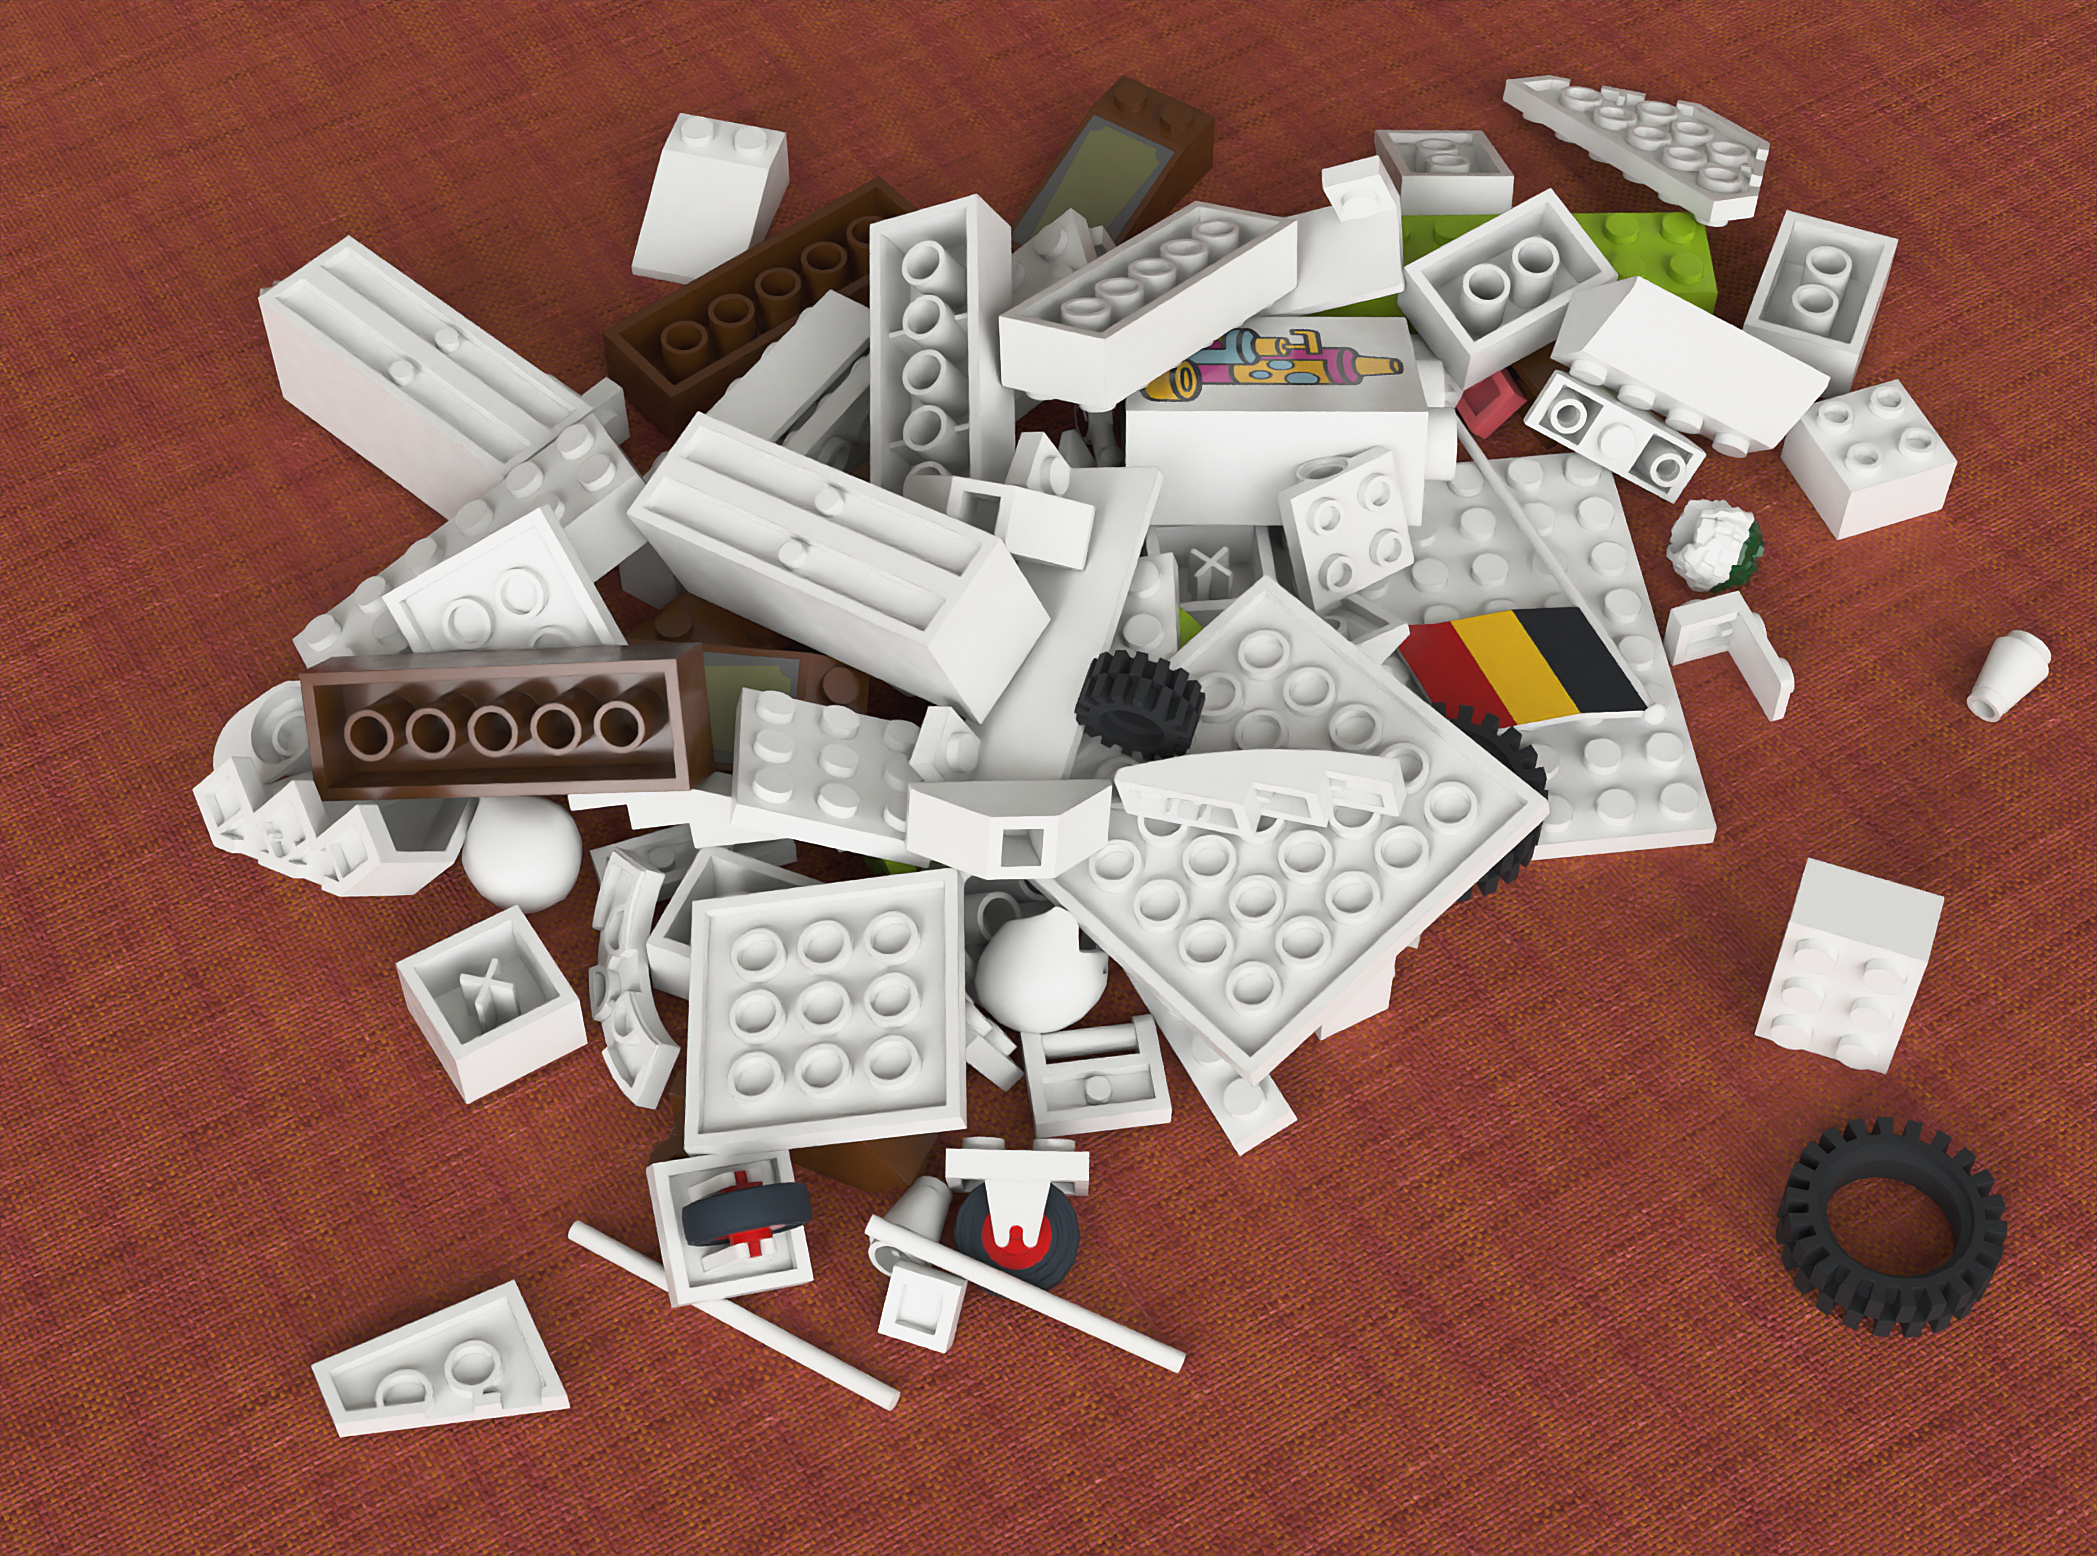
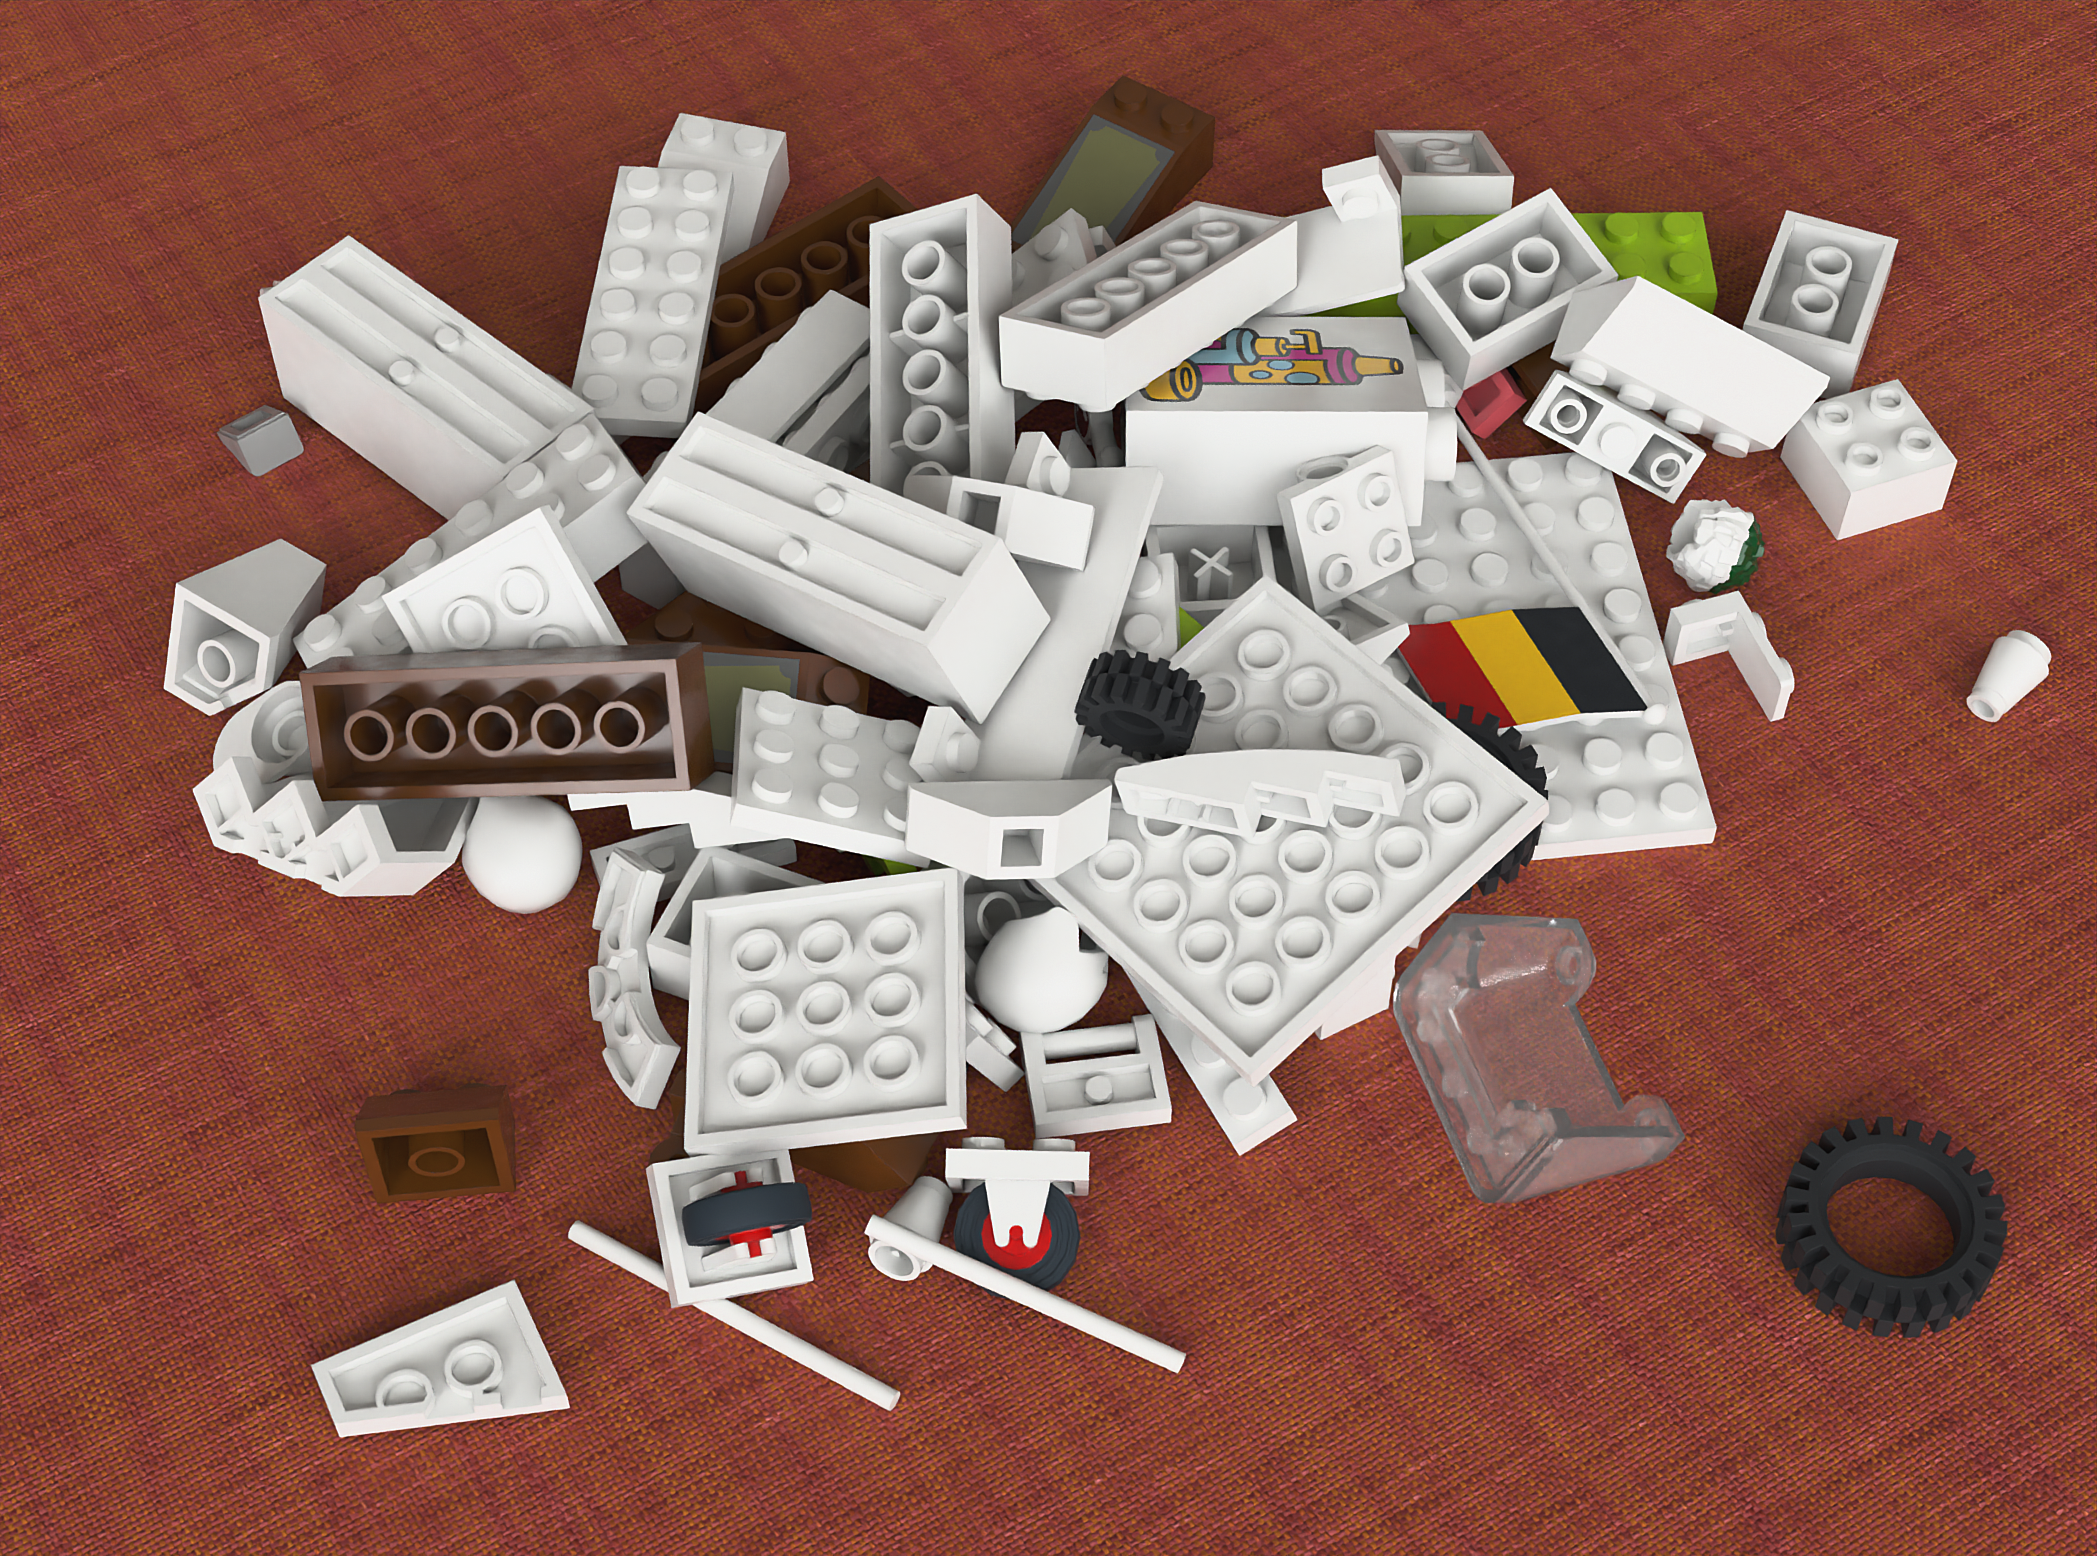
white brick [395,904,588,1104] -> none
white plate [878,1259,968,1353] -> none
white plate [1503,75,1770,227] -> none
white brick [1754,857,1945,1074] -> none
none -> white slope [164,539,327,716]
none -> light grey slope [217,405,304,476]
none -> reddish brown slope [355,1083,516,1204]
none -> white plate [571,166,734,438]
none -> clear windscreen [1393,913,1686,1203]

